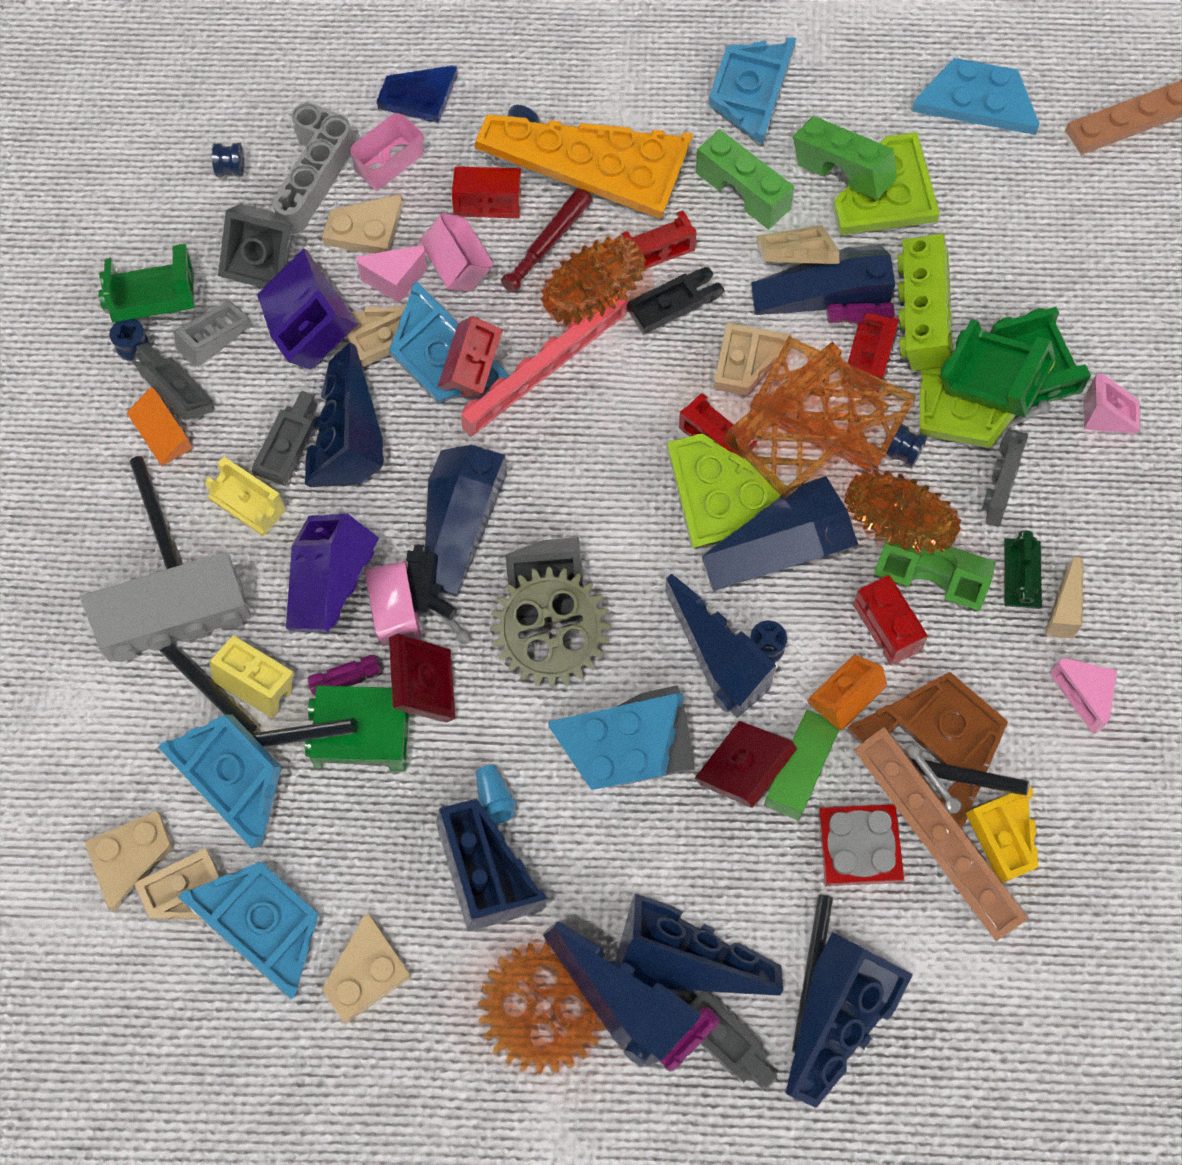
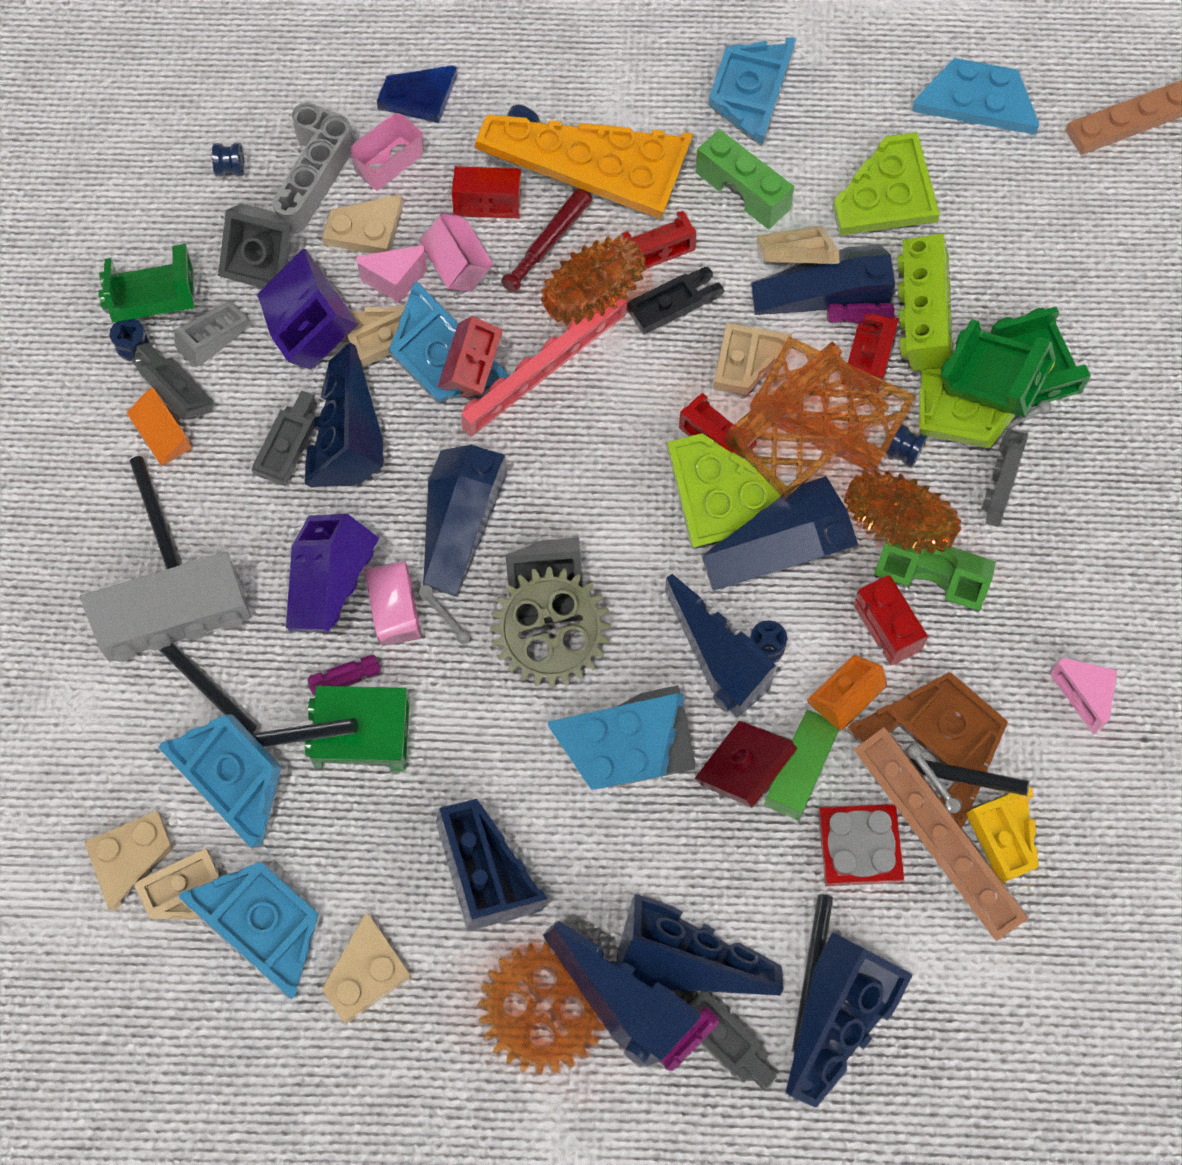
light yellow hinge [205,456,286,537] -> none
light yellow hinge [210,635,294,719] -> none
dark red plate [389,633,456,723] -> none
black piece [406,544,457,621] -> none
dark azure cone [475,765,516,825] -> none
bright green arch [793,116,897,200] -> none
dark green hinge [1004,530,1042,609] -> none
tan slope [1045,557,1083,639] -> none
bright pink slope [1084,373,1140,433] -> none

